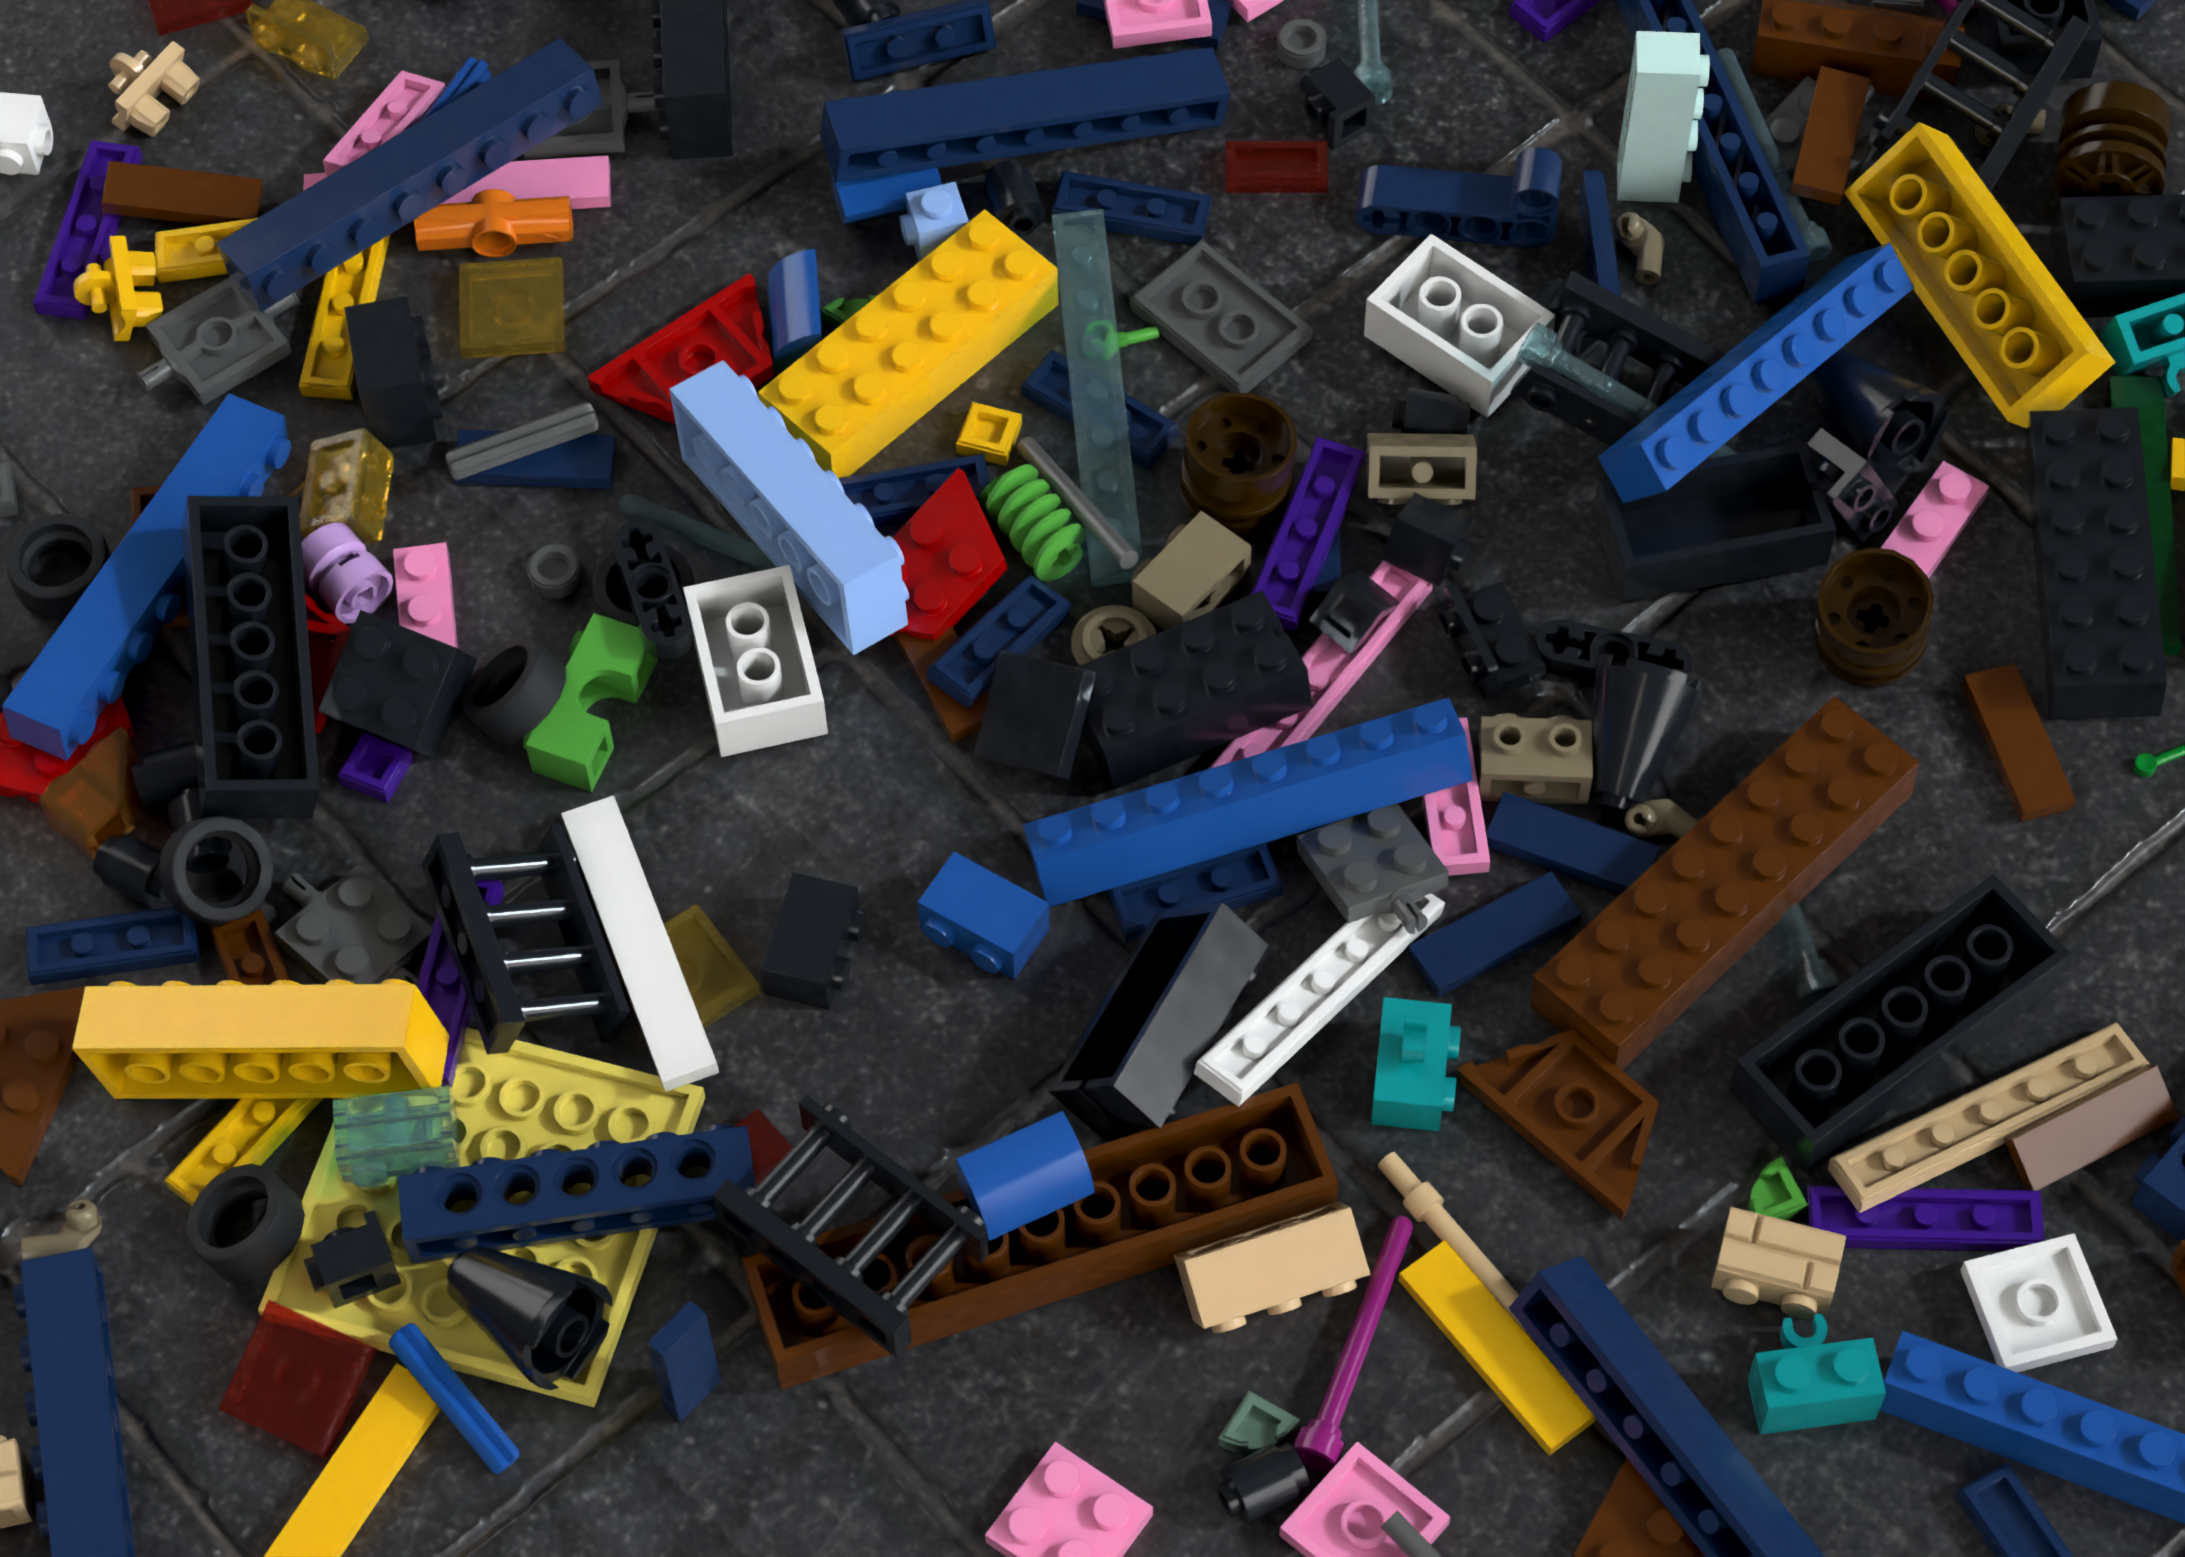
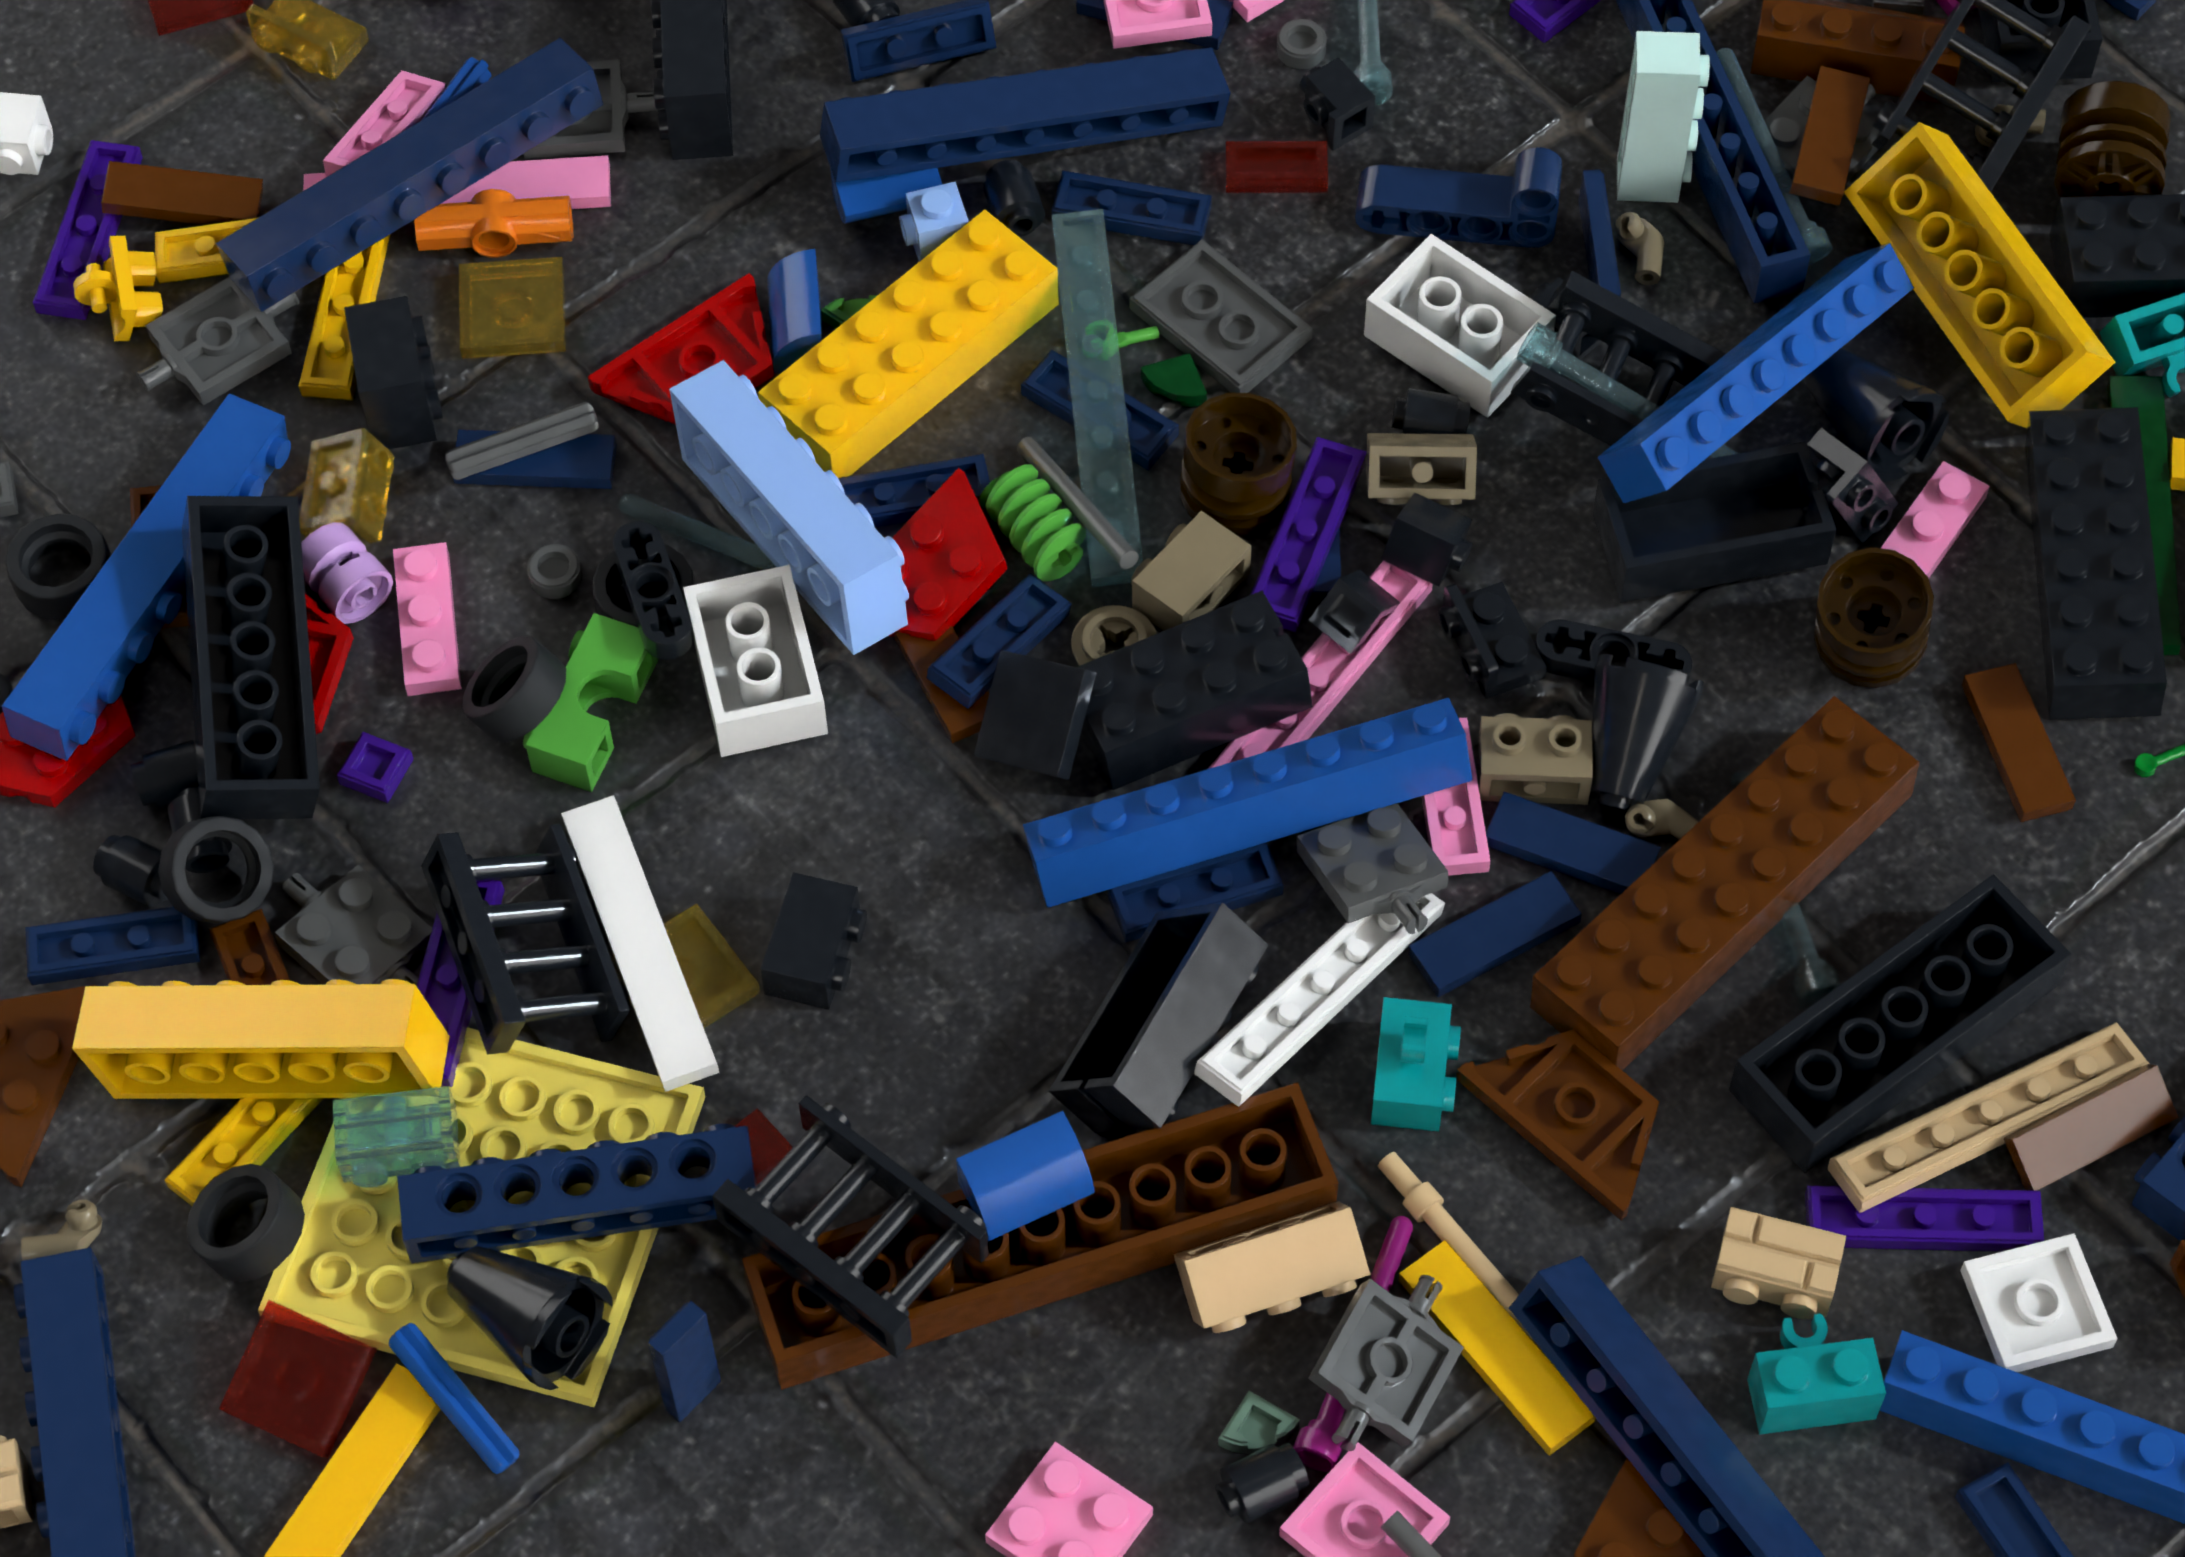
clear orange slope [38,726,138,862] -> none
tan hips [108,41,200,137] -> none
black brick [304,1210,401,1309] -> none
black brick [318,610,477,760] -> none
blue brick [918,851,1050,980] -> none
yellow tile [956,402,1022,466] -> none
bright green tile [1747,1157,1808,1221] -> none
none -> dark green tile [1141,353,1207,407]
none -> dark grey plate [1308,1275,1464,1451]

